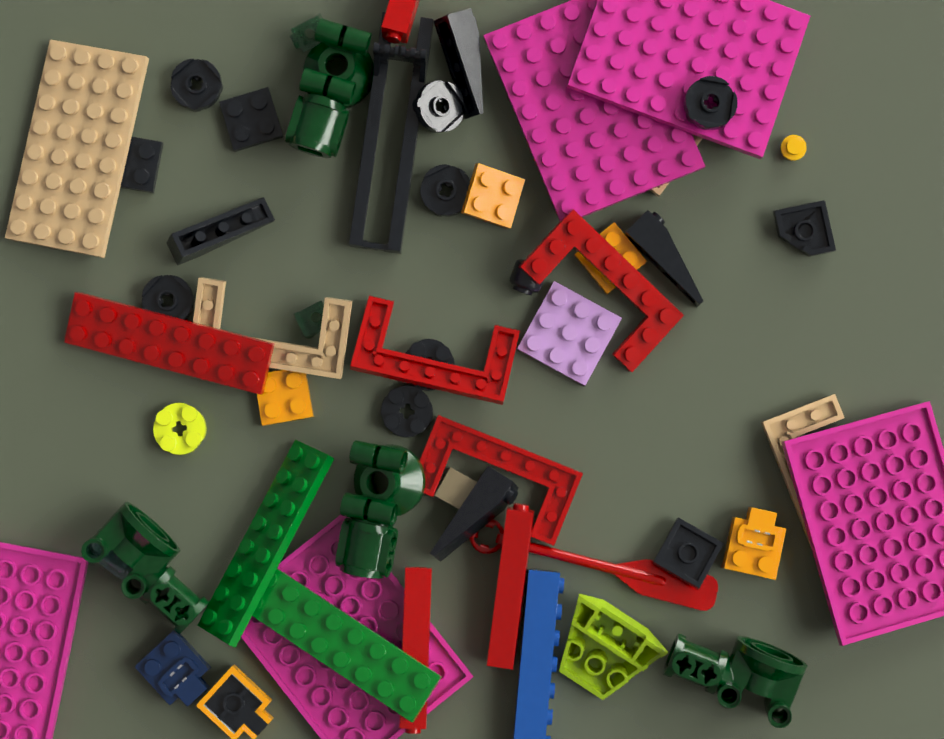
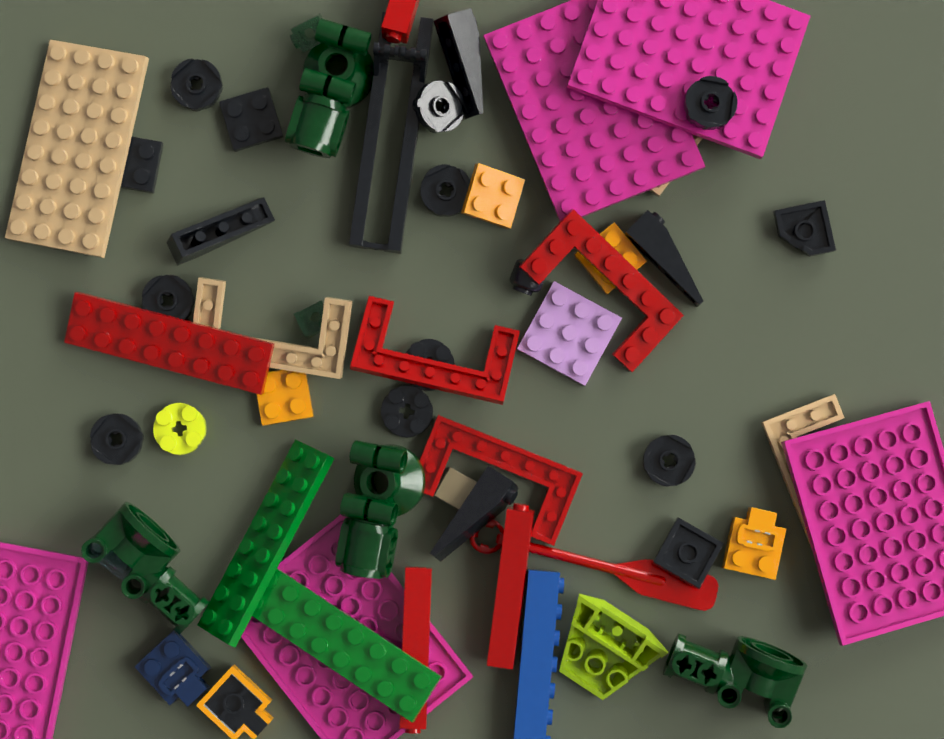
yellow plate [780,135,807,161] -> none
none -> black plate [90,414,144,465]
none -> black plate [643,435,696,487]

